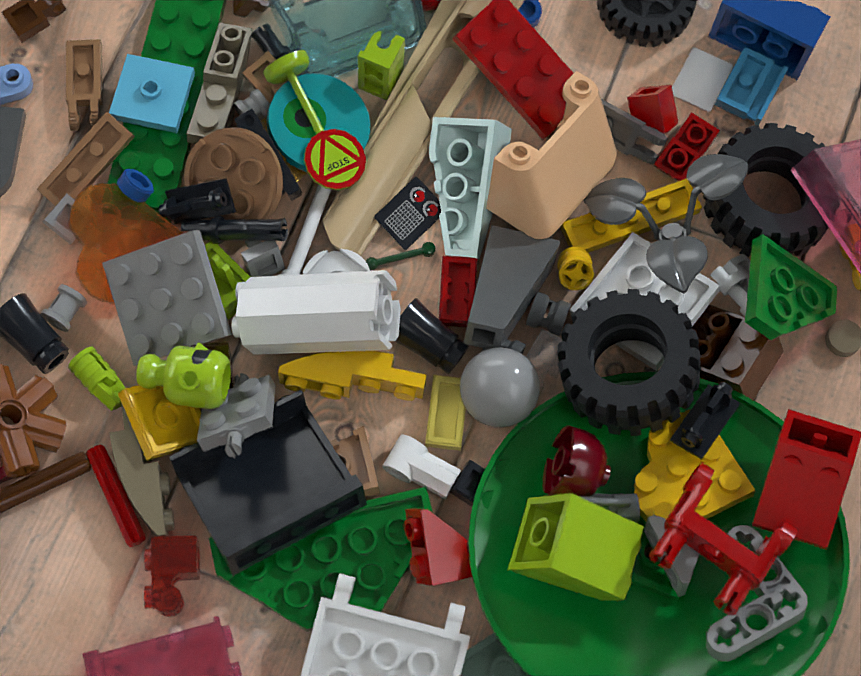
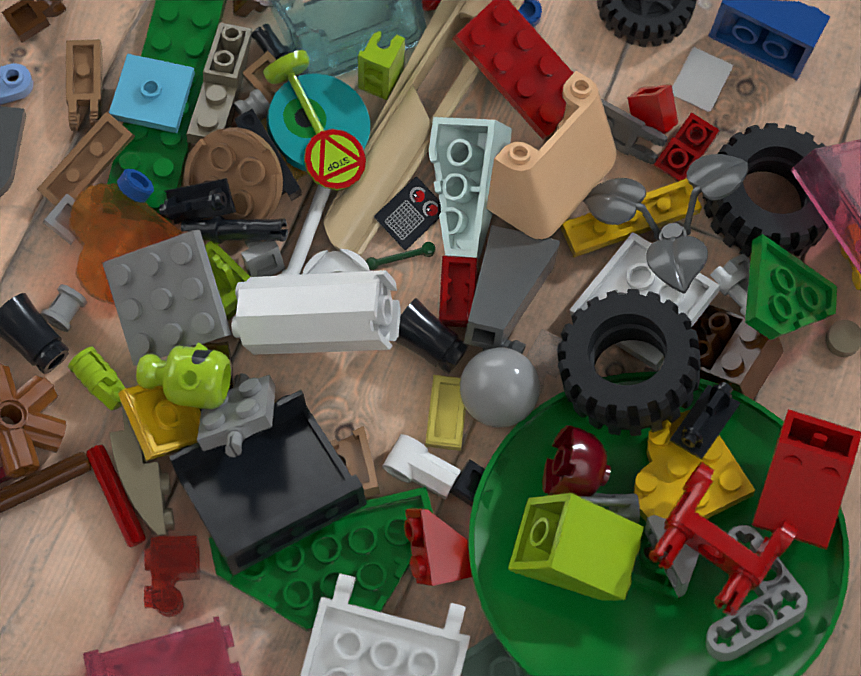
yellow slope [278,351,427,401] -> none
dark grey wheel [526,292,571,337] -> none
yellow wheel [557,247,594,291] -> none
dark azure plate [715,47,789,125] -> none

